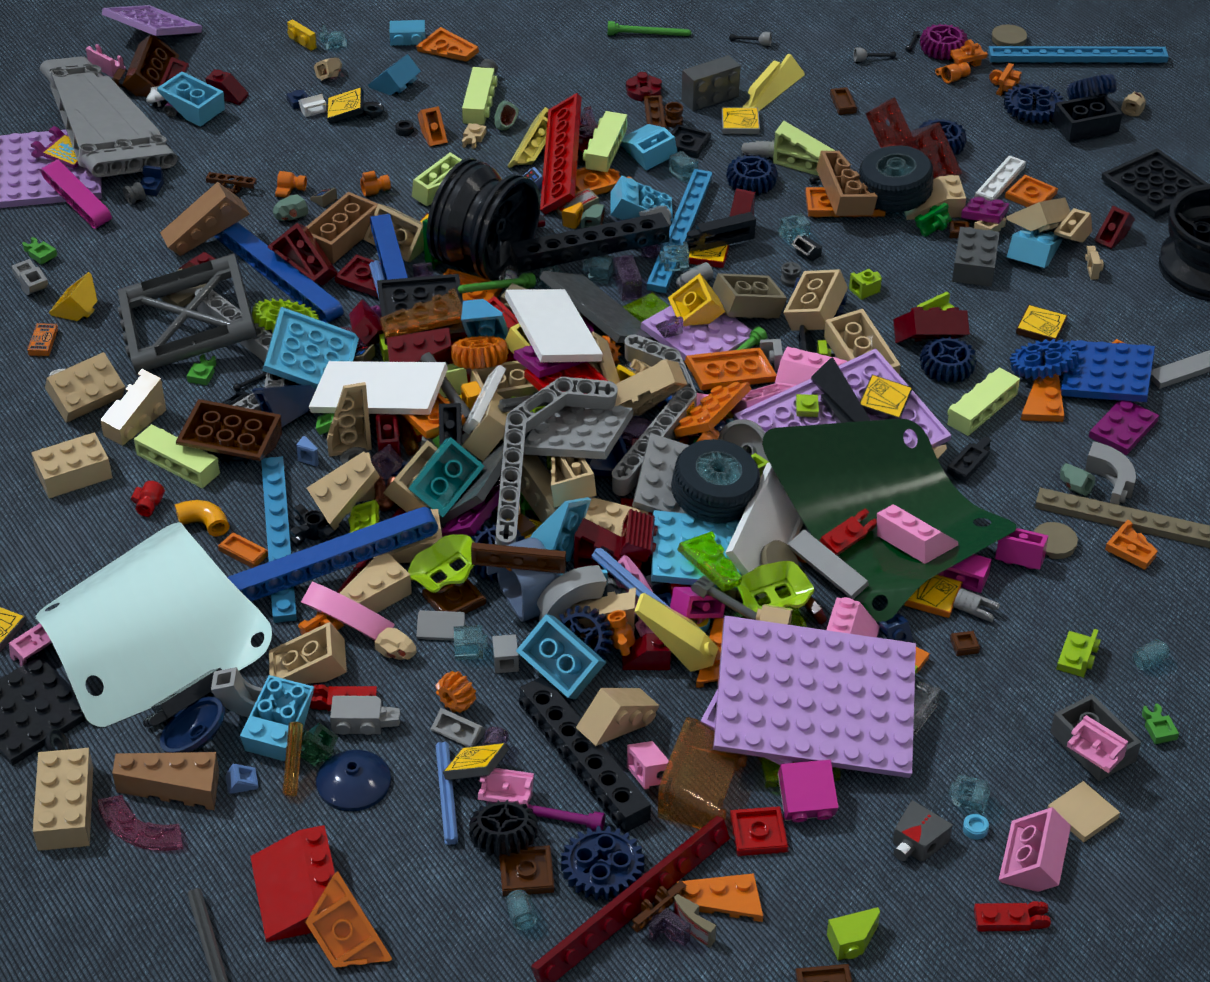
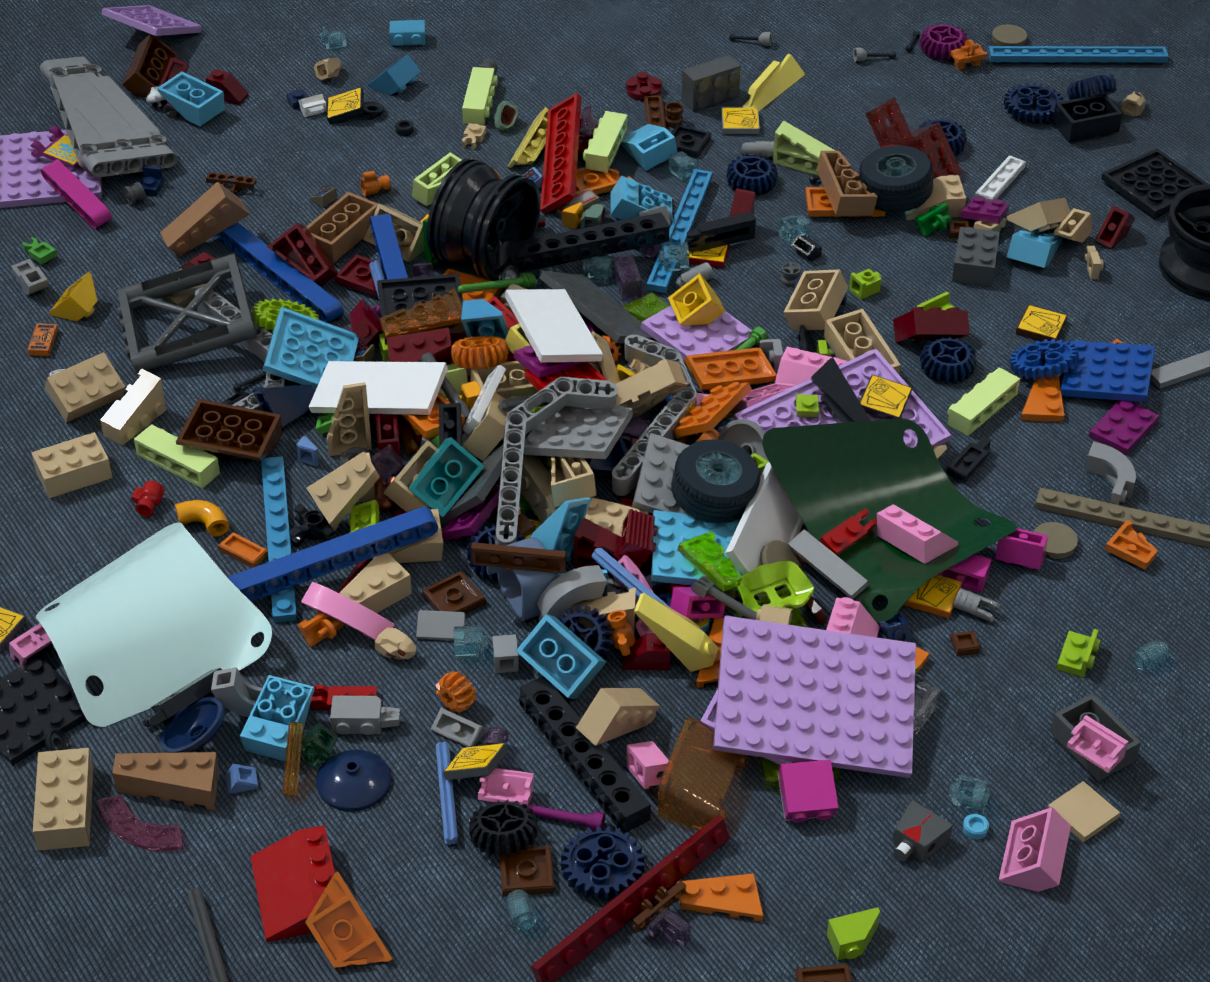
bright pink hinge [86,44,126,77] -> none
reddish brown tile [112,68,125,88] -> none
bright green plate [187,354,216,385] -> none
tan slope [269,622,347,684] -> none
sand green rock [273,194,308,221] -> none
orange piece [275,171,307,198] -> none
yellow plate [287,19,317,51] -> none
lime piece [408,534,474,593] -> none
orange wing [416,27,479,62] -> none
orange slope [417,106,448,147] -> none
bright green piece [607,21,691,36] -> none
clear purple slope [656,316,683,338] -> none
dark tan slope [673,894,716,948] -> none
dark tan brick [712,273,787,319] -> none
red tile [730,806,788,856] -> none
reddish brown tile [830,87,857,115] -> none
orange piece [935,62,971,83] -> none
red hinge [974,901,1051,932] -> none
orange hips [989,63,1022,96] -> none
orange tile [1005,175,1058,207] -> none
sand green rock [1060,463,1095,497] -> none
bright green plate [1142,703,1179,744] -> none

